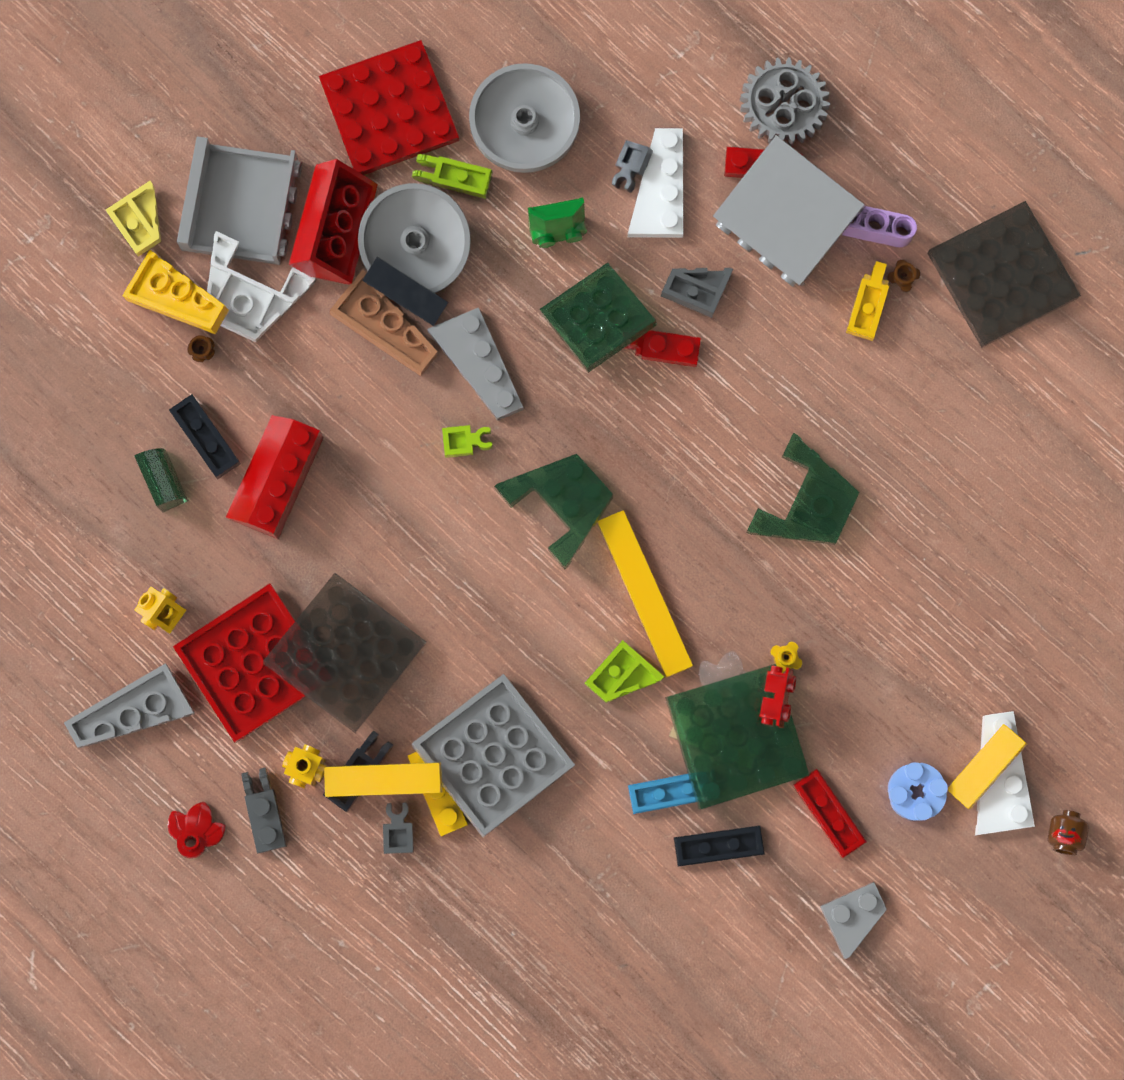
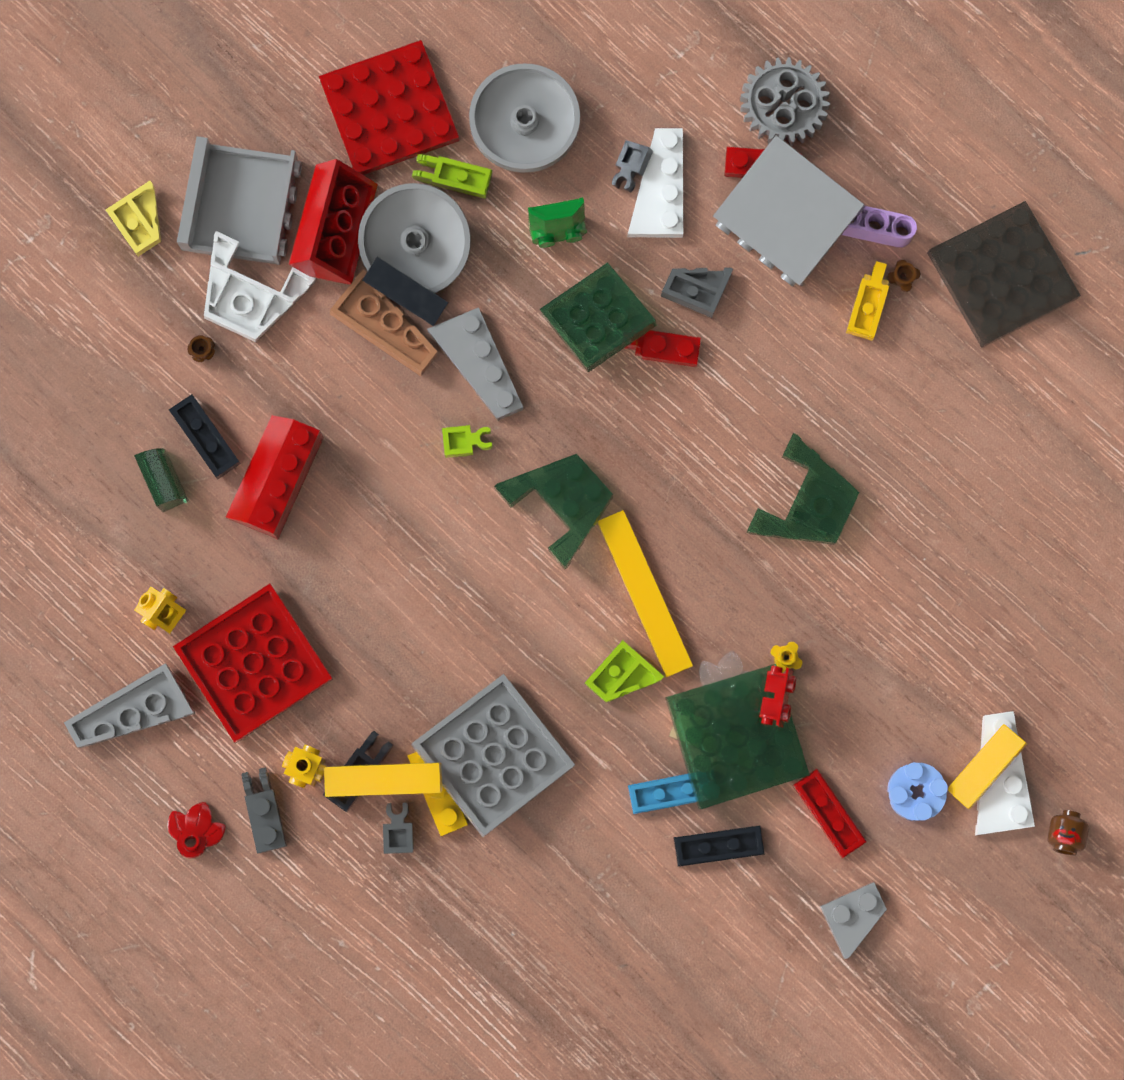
yellow wing [122,250,229,334] -> none
clear smoke plate [263,573,426,734] -> none

